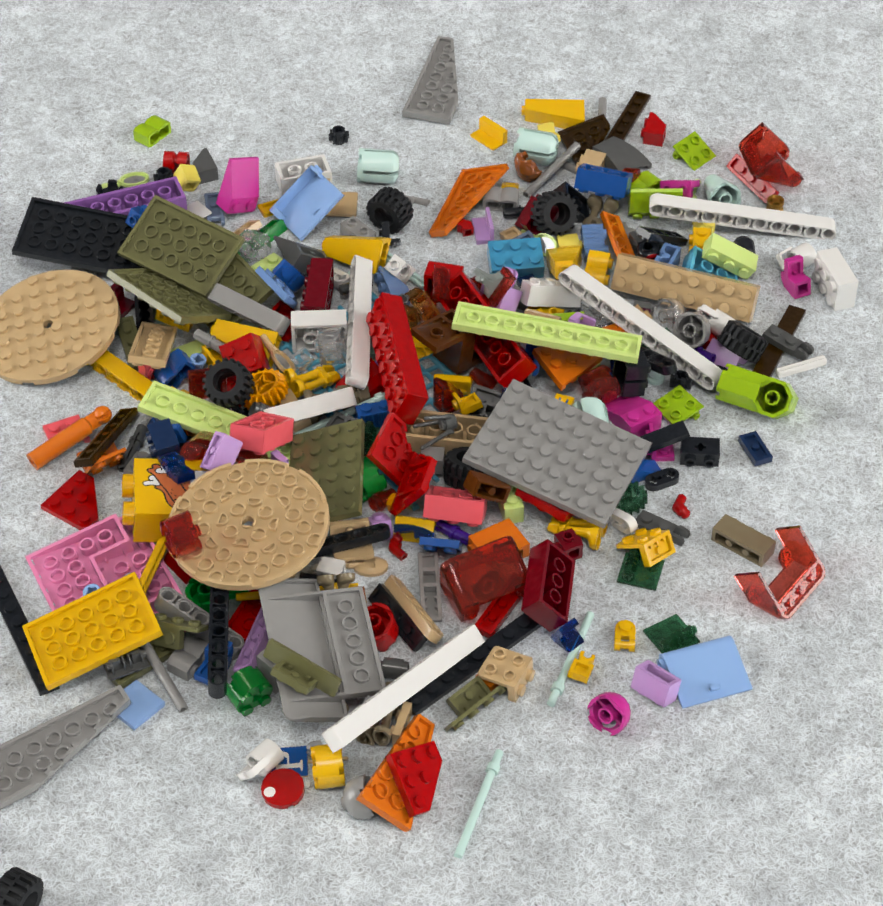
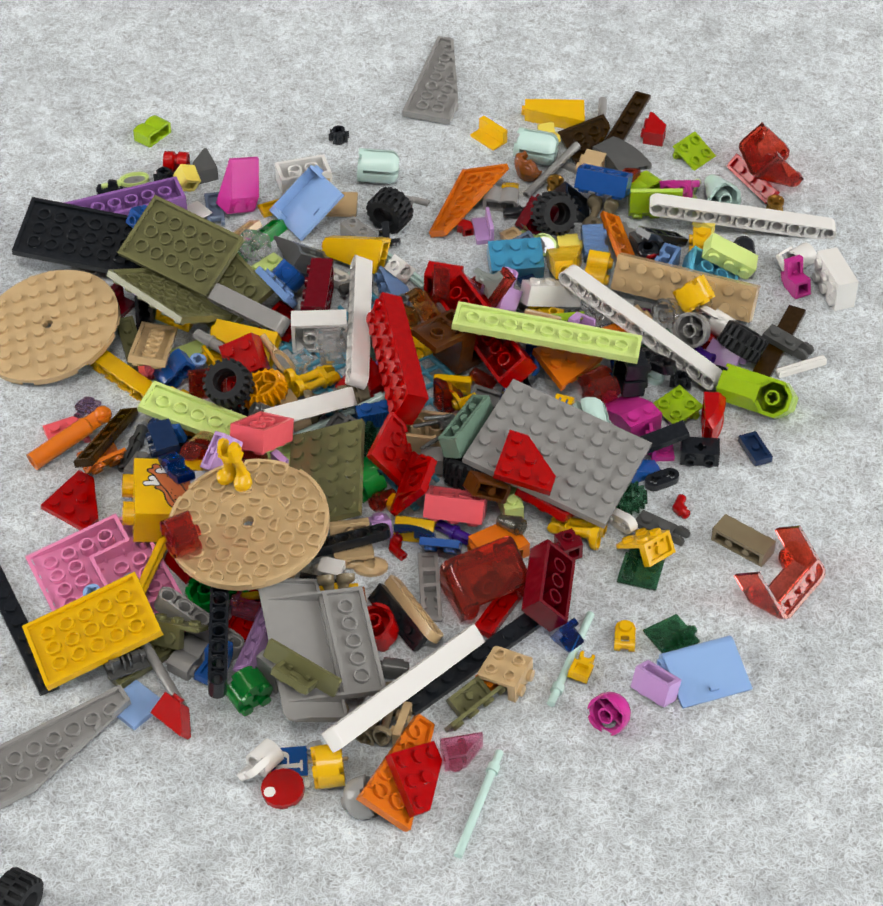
none -> clear purple plate [74,396,102,418]
none -> red slope [150,692,191,740]
none -> yellow piece [216,438,252,492]
none -> clear pink bracket [229,591,261,622]
none -> sand green brick [438,394,493,459]
none -> clear pink slope [440,732,483,772]
none -> red plate [493,430,556,496]
none -> clear smoke cone [496,514,527,536]
none -> pearl gold wheel [547,174,564,191]
none -> yellow brick [672,274,715,313]
none -> red slope [701,392,726,438]

